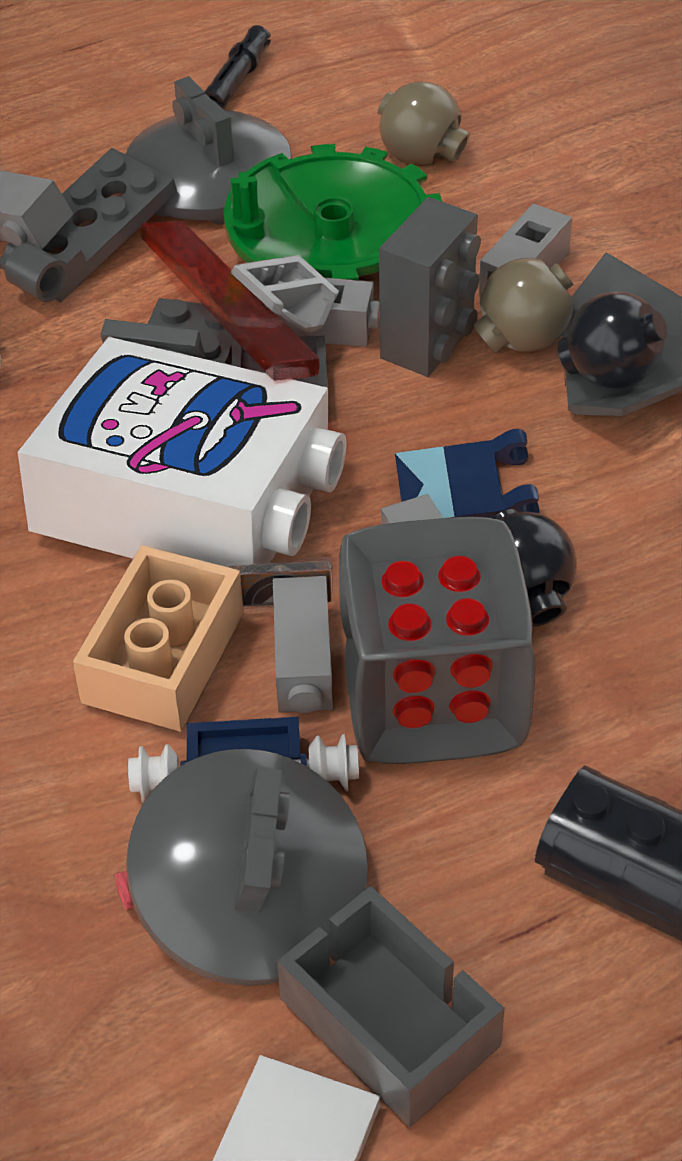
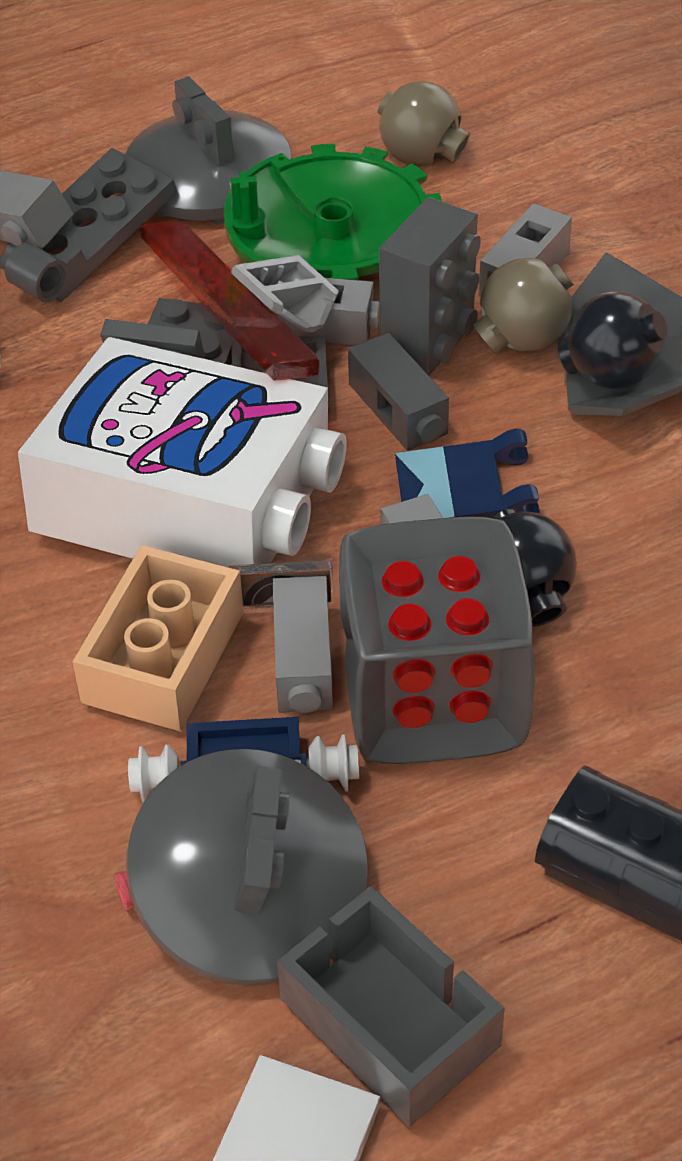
black pin [205,25,271,109] -> none
none -> dark grey brick [348,332,449,451]

